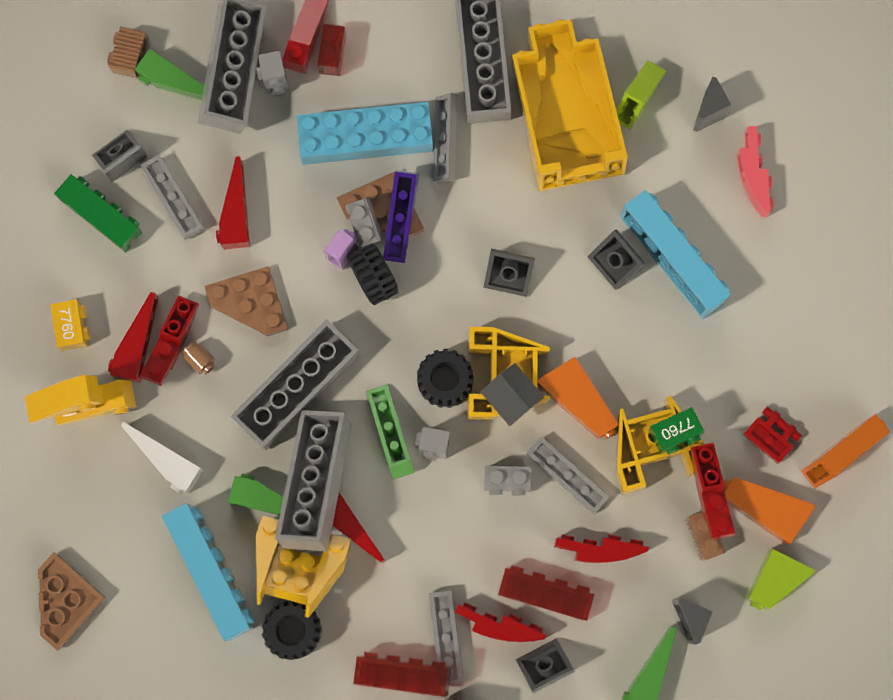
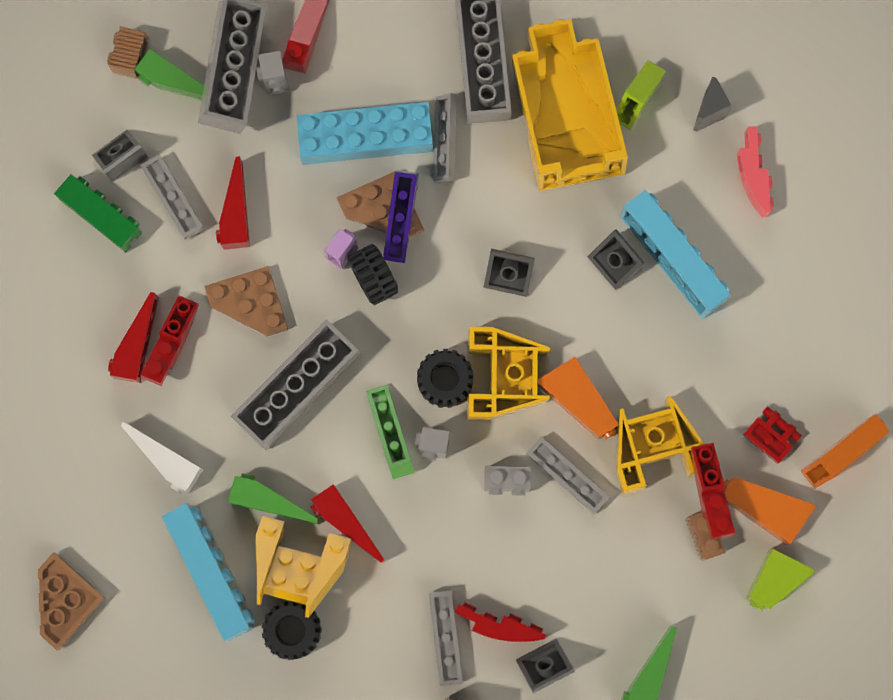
yellow wedge [24,374,136,425] -> none
yellow brick [50,299,91,351] -> none
medium nougat brick [182,341,215,375] -> none
light grey brick [275,410,351,552] -> none
clear red brick [317,24,346,76] -> none
light grey brick [345,197,384,247] -> none
clear red brick [353,652,452,697] -> none
dark grey slope [480,363,544,427] -> none
clear red brick [498,565,595,621] -> none
red slope [554,534,649,563] -> none
green brick [649,407,705,455] -> none
dark grey slope [672,598,713,644] -> none

